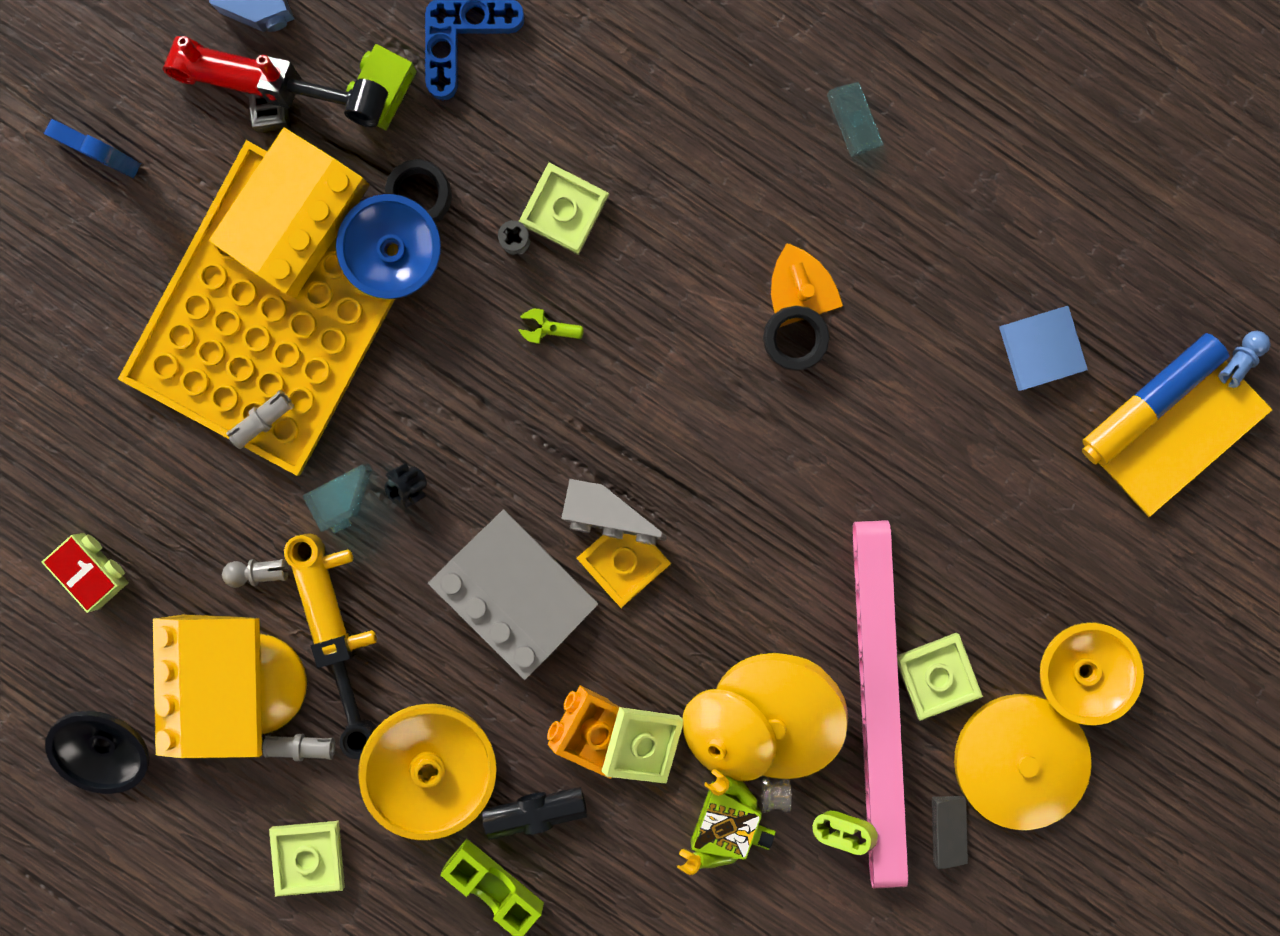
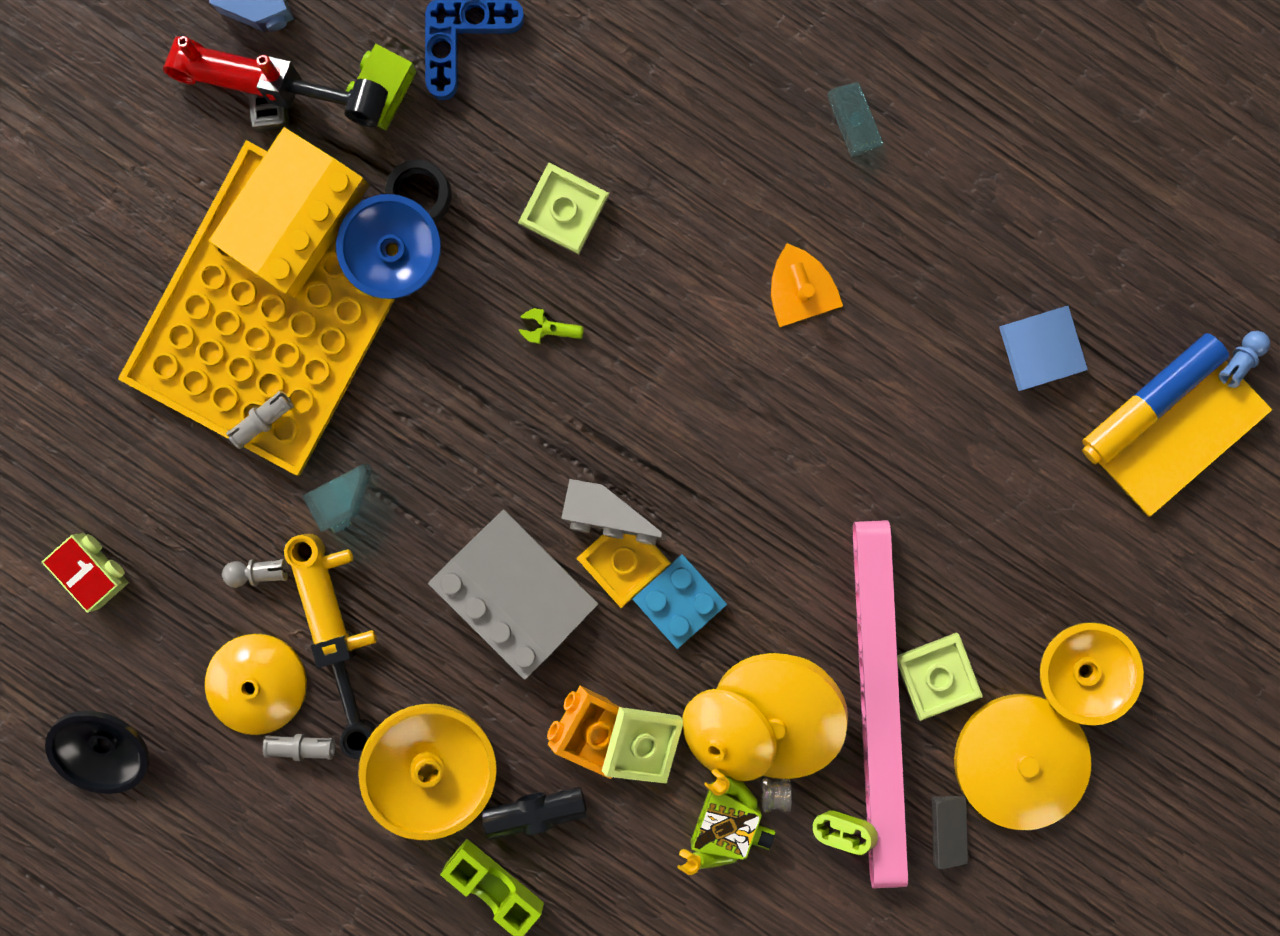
blue beam [44,119,141,179] -> none
yellow slope [153,614,262,758] -> none
yellowish green plate [269,821,345,897] -> none
black gear [385,463,427,508] -> none
dark grey bush [498,220,530,255] -> none
black tyre [763,306,830,371] -> none
none -> dark azure plate [632,554,727,649]

